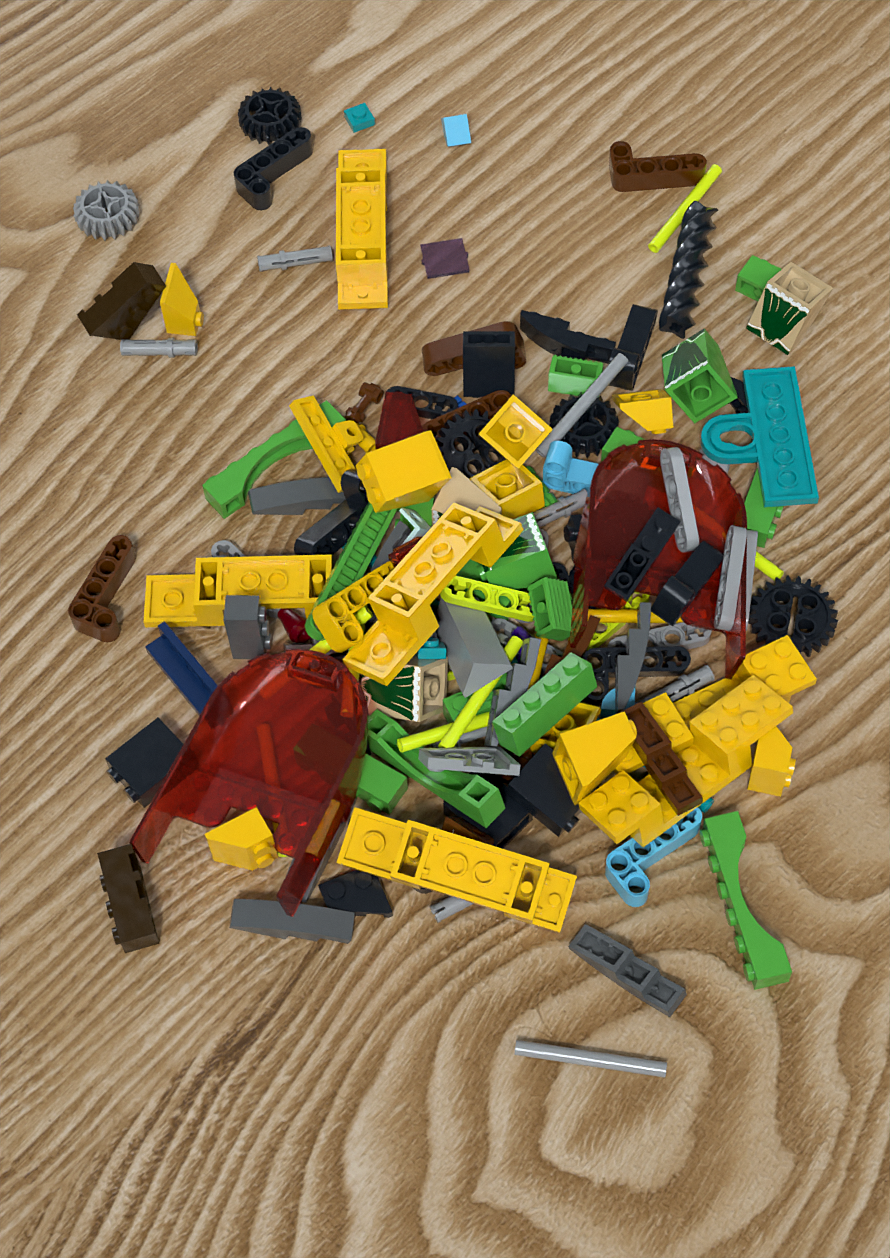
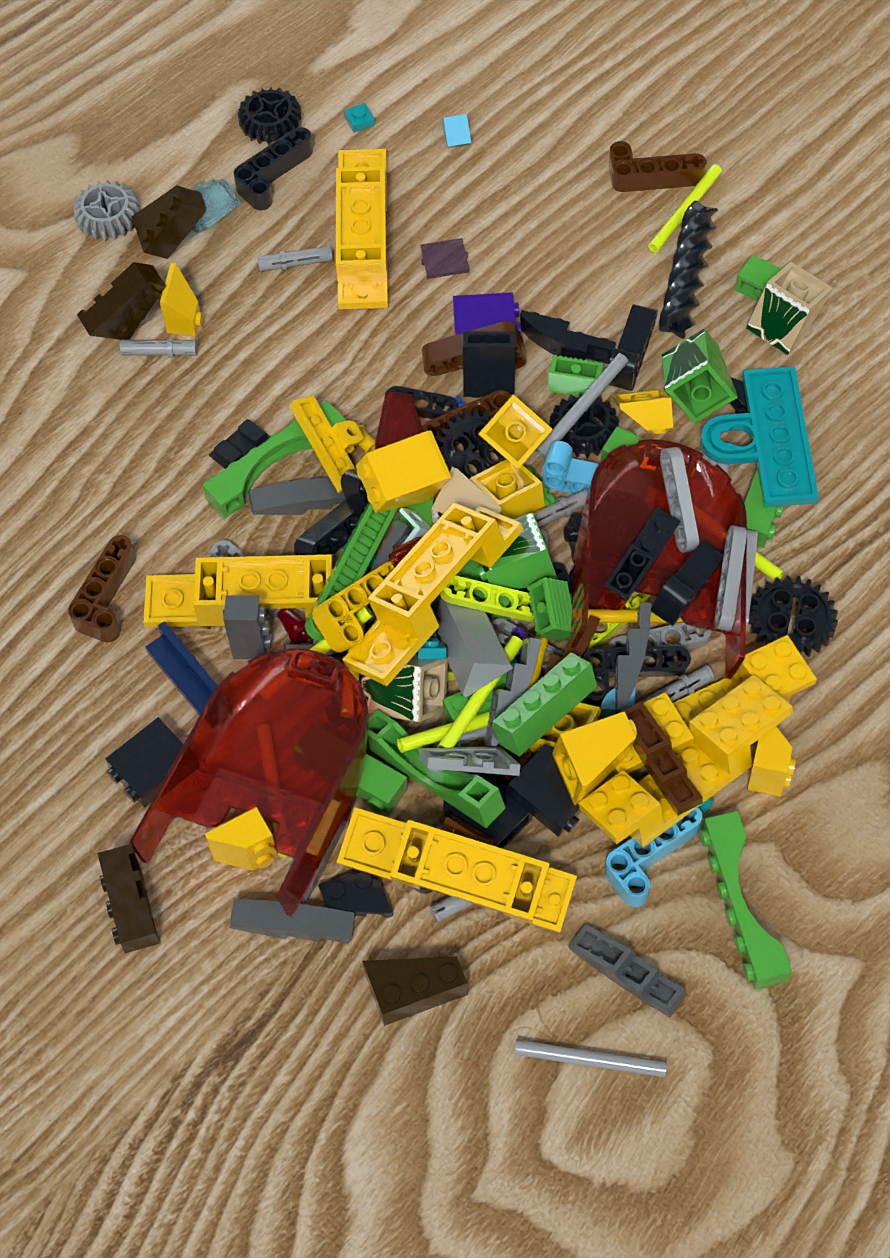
reddish brown bar [345,382,384,424] -> none
none -> dark brown wedge [131,185,207,259]
none -> clear light blue slope [192,178,240,232]
none -> black piece [209,419,271,469]
none -> dark brown wedge [362,956,468,1026]
none -> dark purple brick [453,292,521,335]

